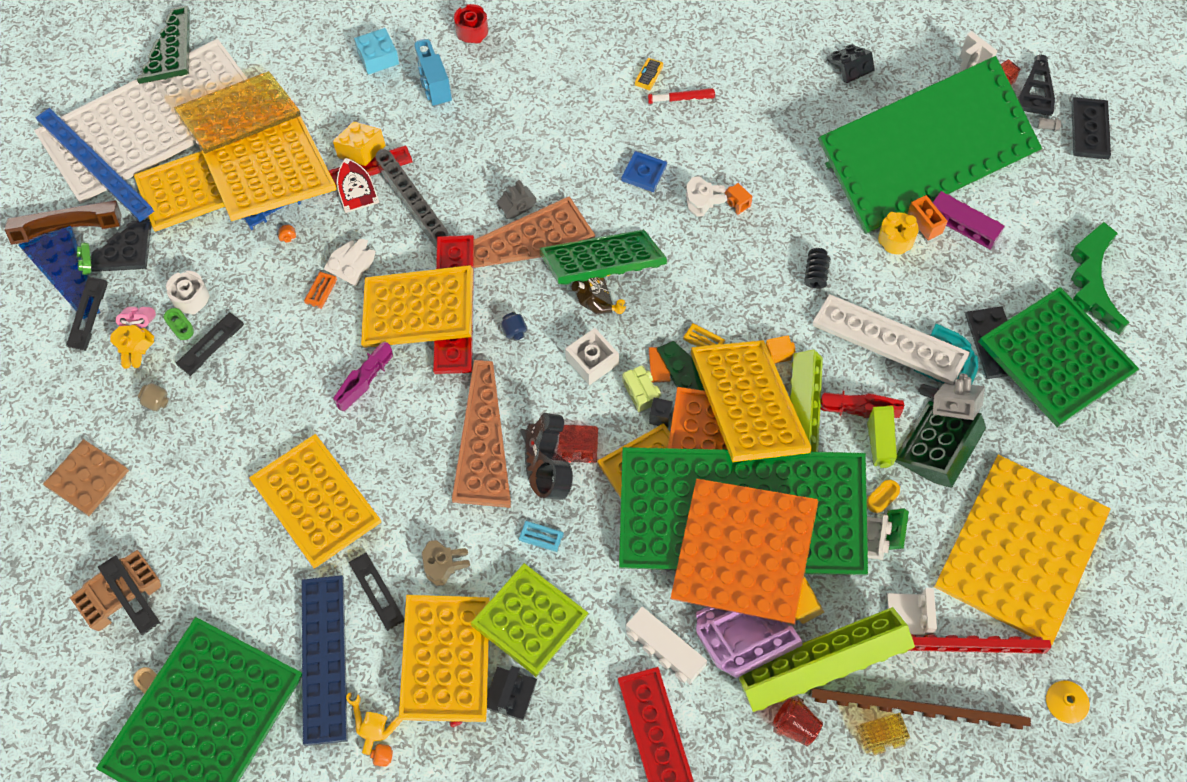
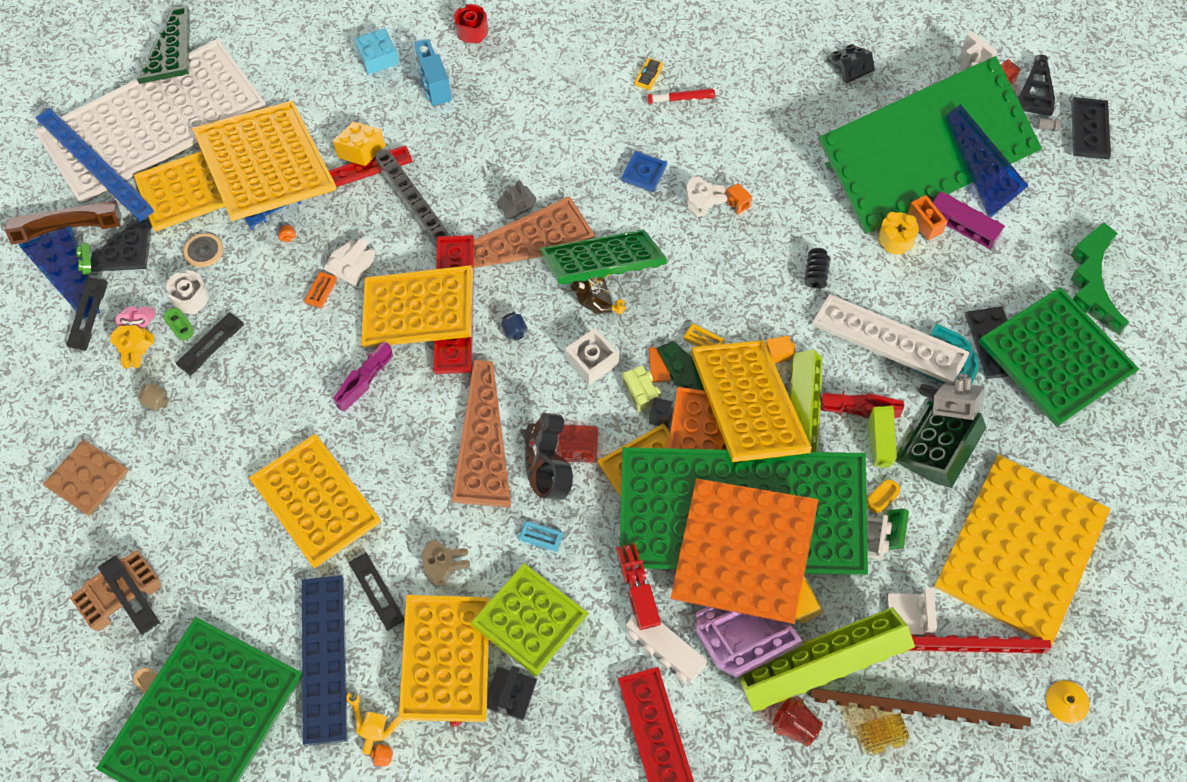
clear yellow plate [174,71,301,154] -> none
shield [337,158,379,213] -> none
none -> wheel [183,233,223,267]
none -> red arm [615,543,661,631]
none -> clear blue wing [946,104,1029,218]

